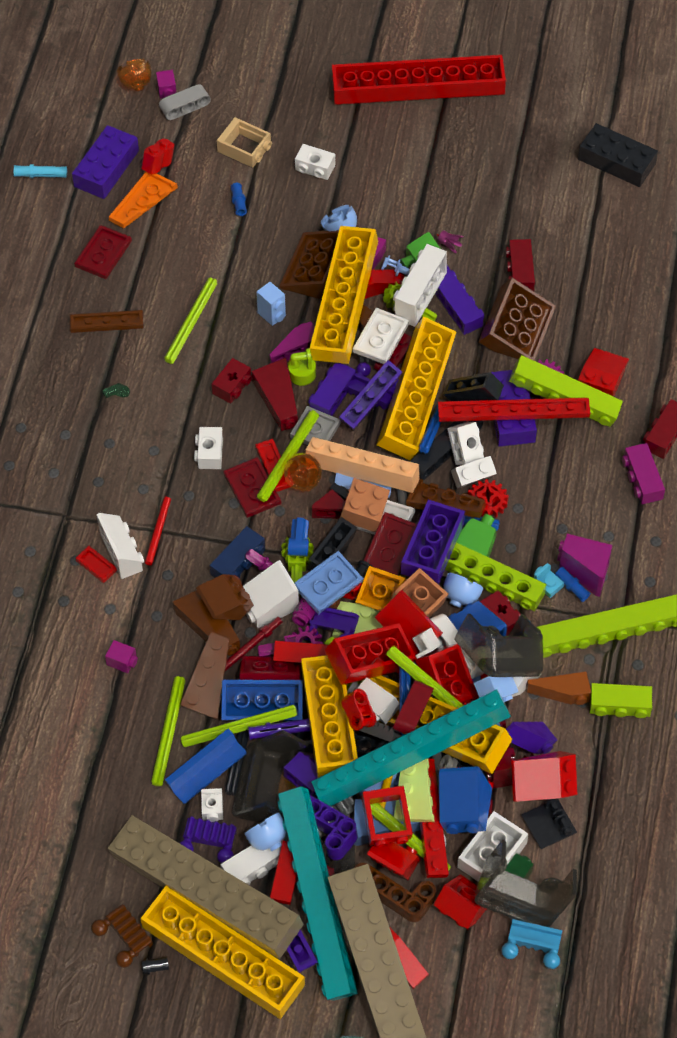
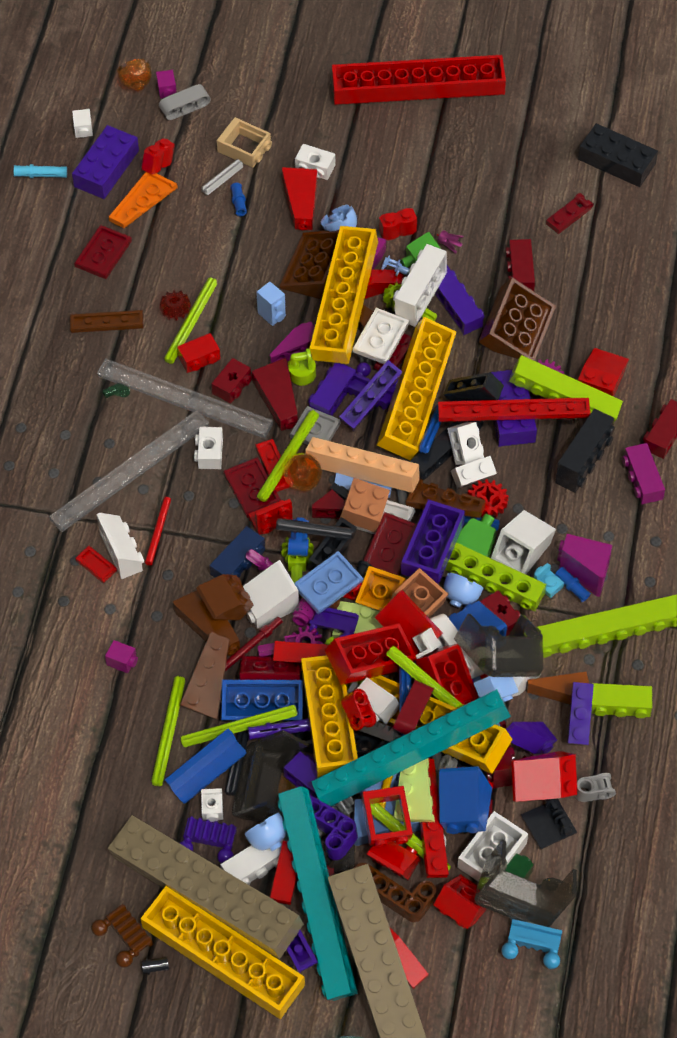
none -> clear plate [49,410,209,532]
none -> white brick [72,109,93,138]
none -> clear plate [97,358,273,438]
none -> clear red gear [160,290,191,321]
none -> red brick [177,333,221,373]
none -> light grey axle [201,159,243,195]
none -> red bracket [248,499,293,535]
none -> black axle [276,518,353,539]
none -> red slope [282,167,318,230]
none -> red brick [379,208,417,240]
none -> white slope [491,510,556,574]
none -> dark red plate [546,193,594,234]
none -> black brick [555,408,615,493]
none -> dark purple brick [567,682,594,745]
none -> light grey piece [575,773,616,802]

